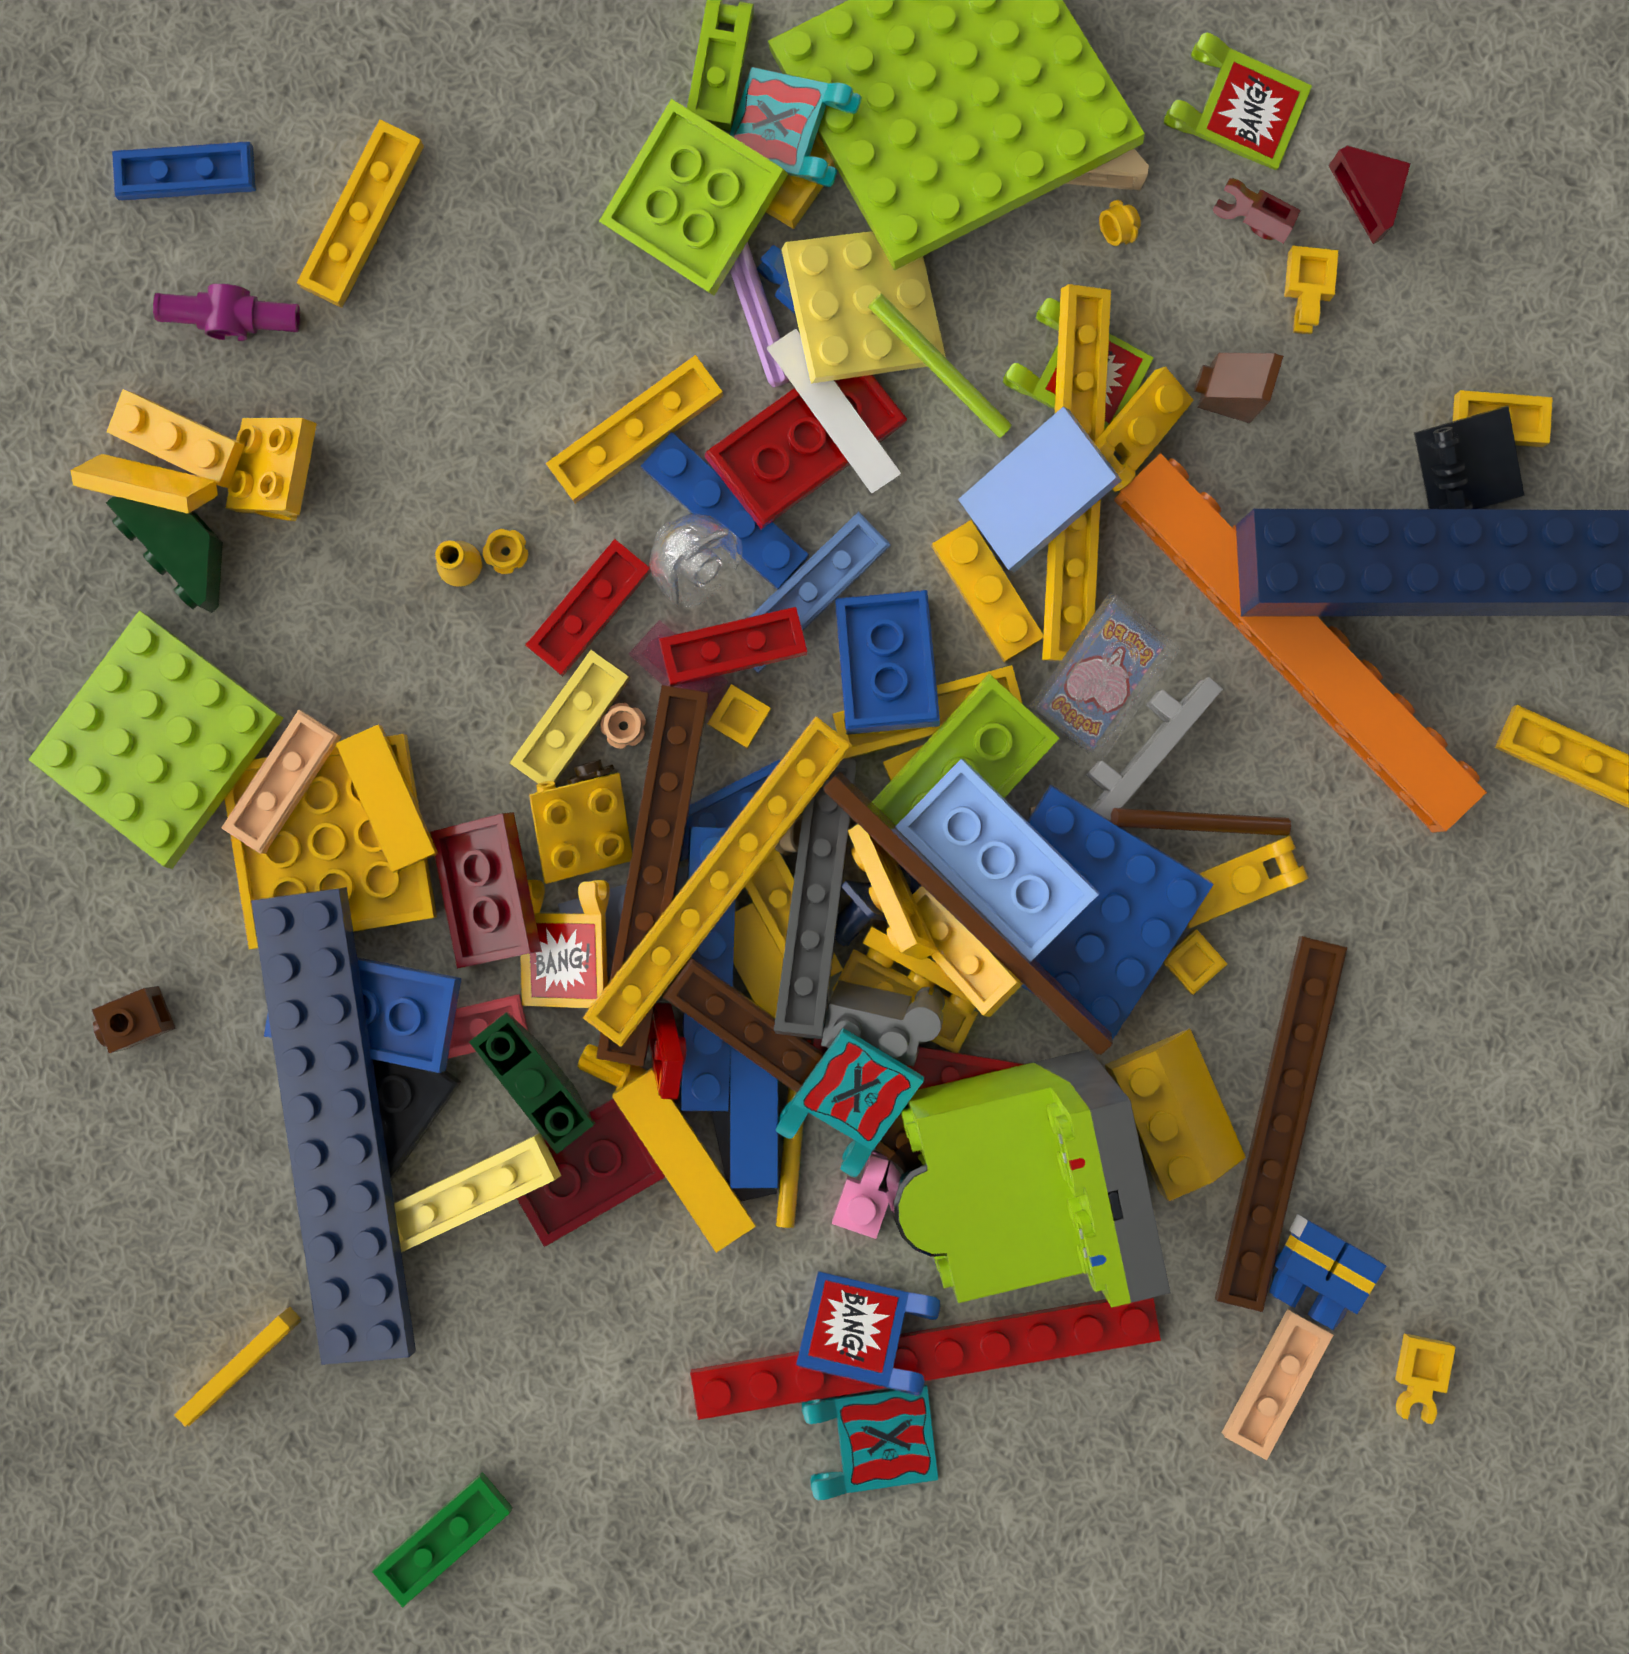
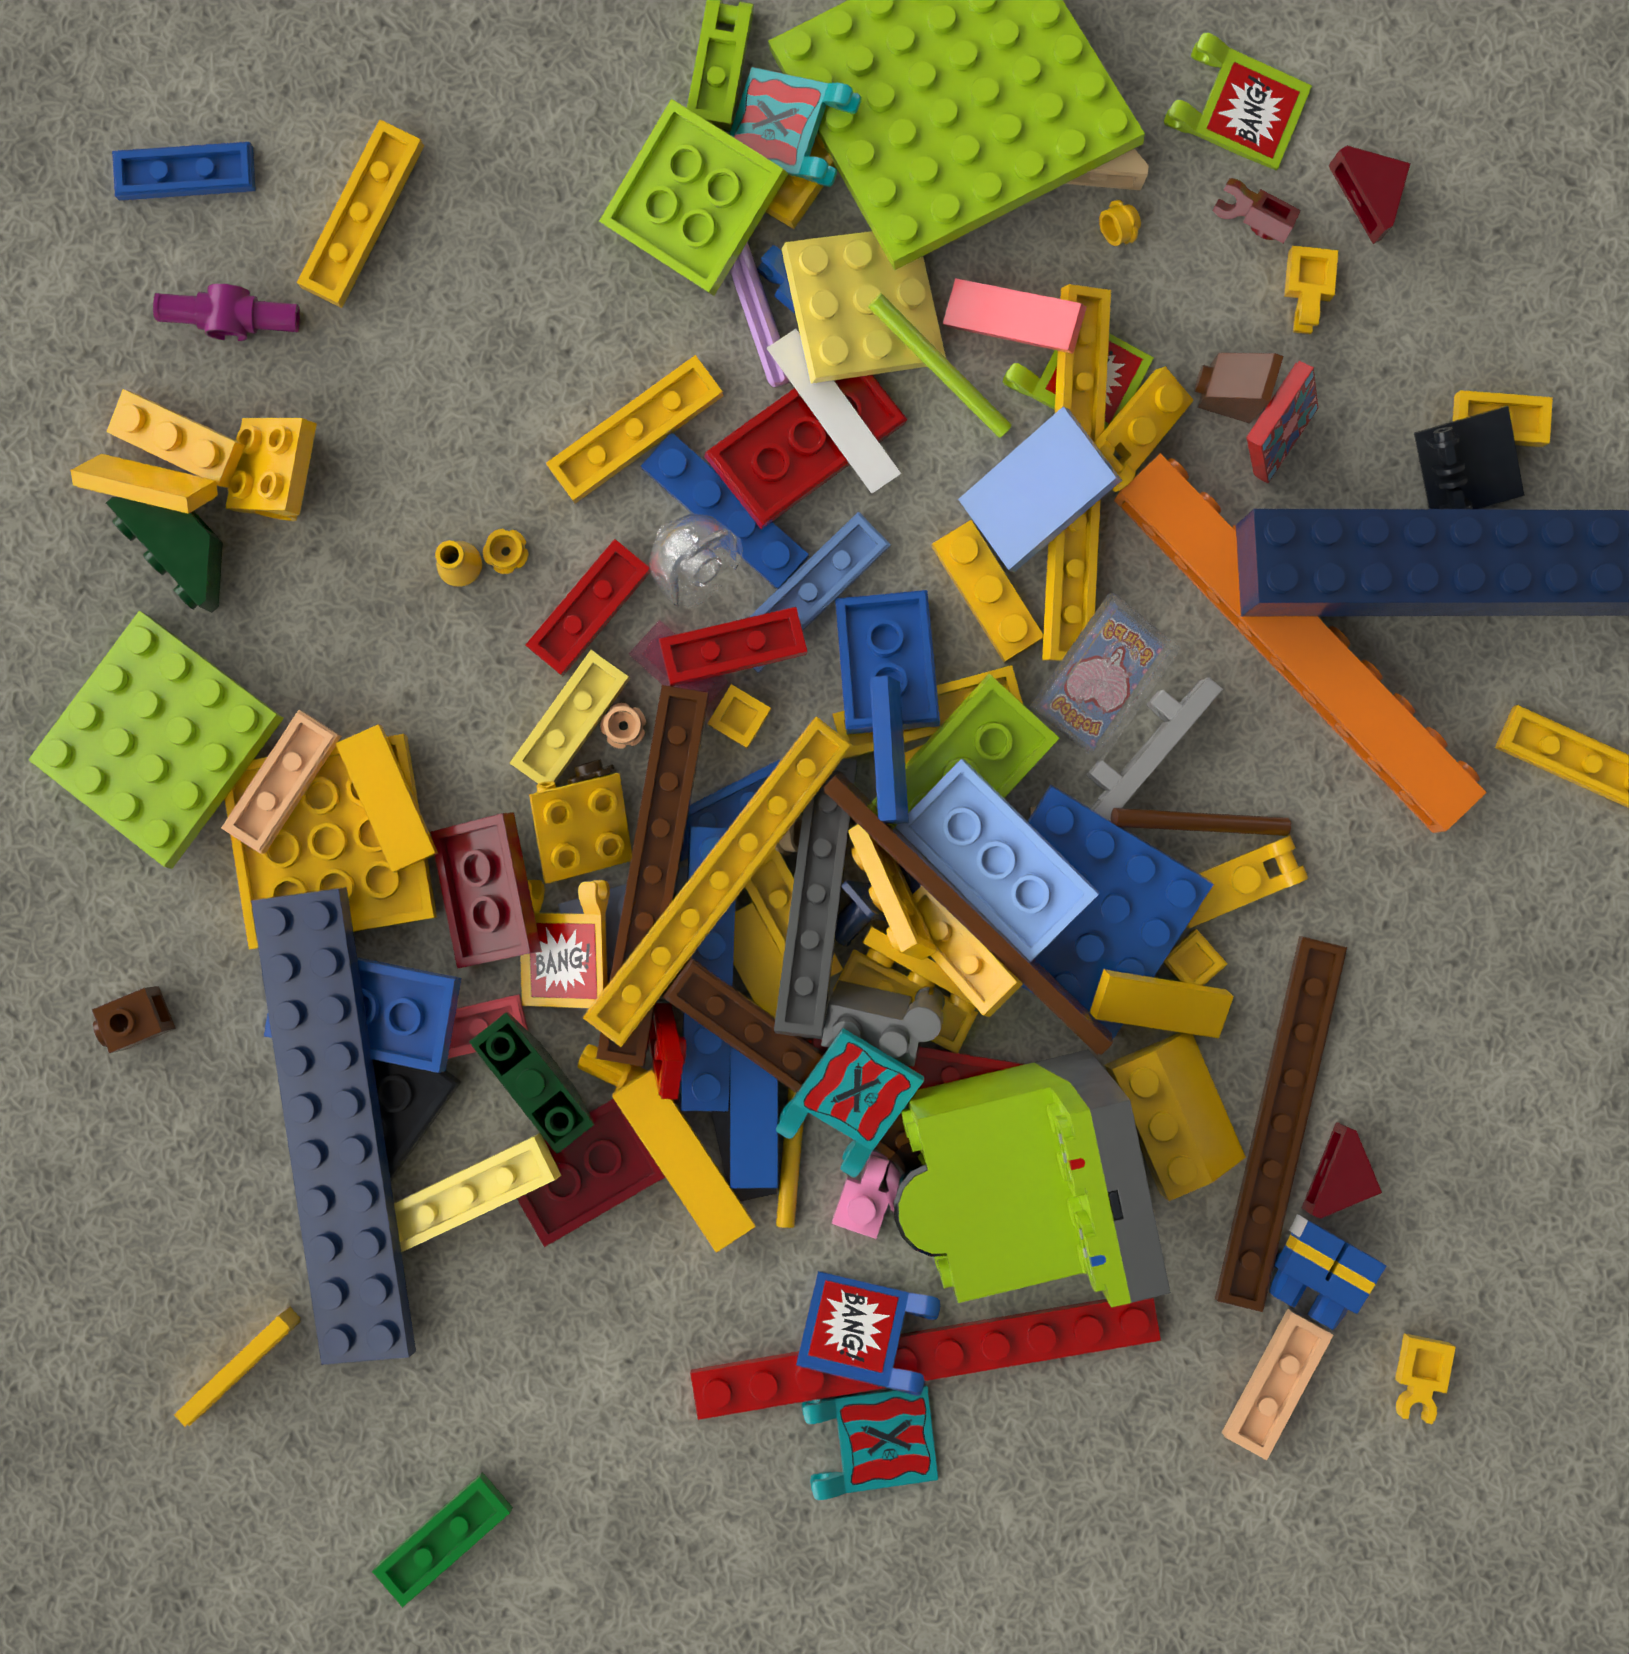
none -> blue tile [870,675,909,824]
none -> coral tile [943,278,1087,354]
none -> yellow tile [1089,969,1234,1038]
none -> red tile [1246,361,1318,483]
none -> dark red slope [1301,1122,1382,1219]

